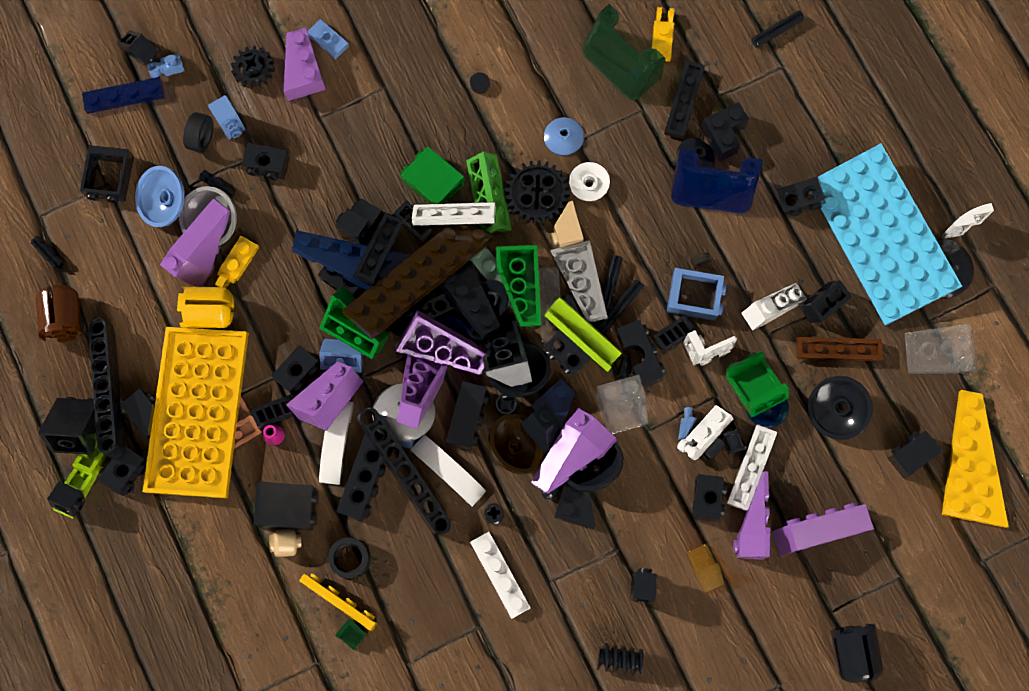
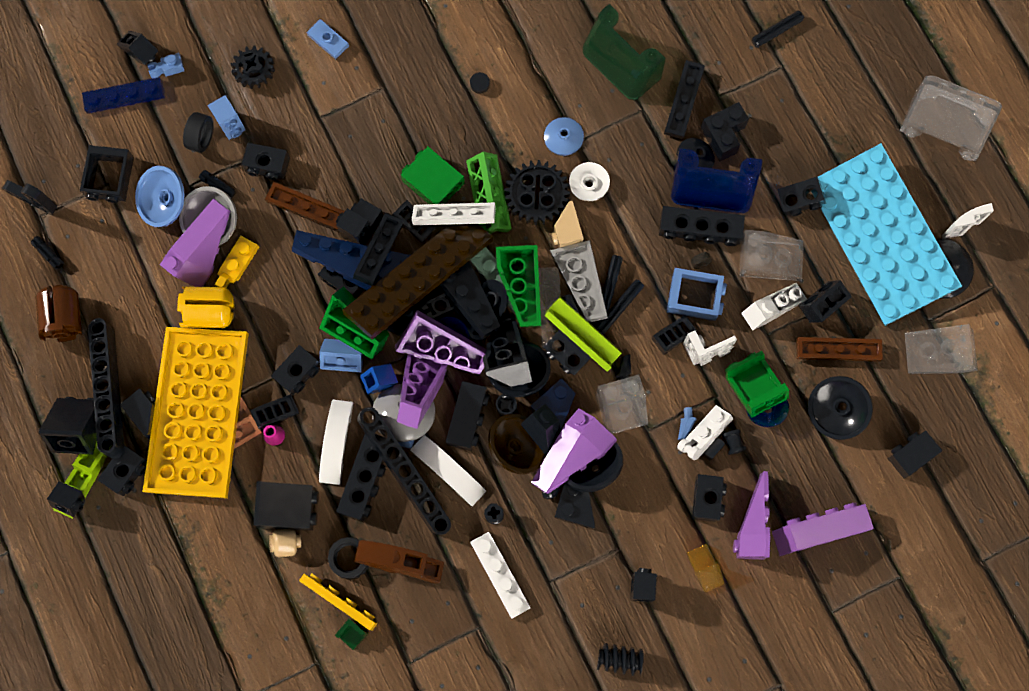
medium lavender wedge [284,27,326,101] -> none
medium lavender wedge [287,362,363,431] -> none
black arch [616,320,666,390] -> none
yellow hinge [651,7,674,62] -> none
white plate [726,424,777,512] -> none
black cylinder [830,624,884,683] -> none
yellow wing [942,390,1009,528] -> none
none -> black beam [2,180,58,215]
none -> reddish brown plate [265,182,345,232]
none -> reddish brown slope [354,540,444,584]
none -> blue brick [360,364,398,394]
none -> black brick [659,206,745,246]
none -> clear slope [740,230,803,281]
none -> clear windscreen [899,75,1002,161]

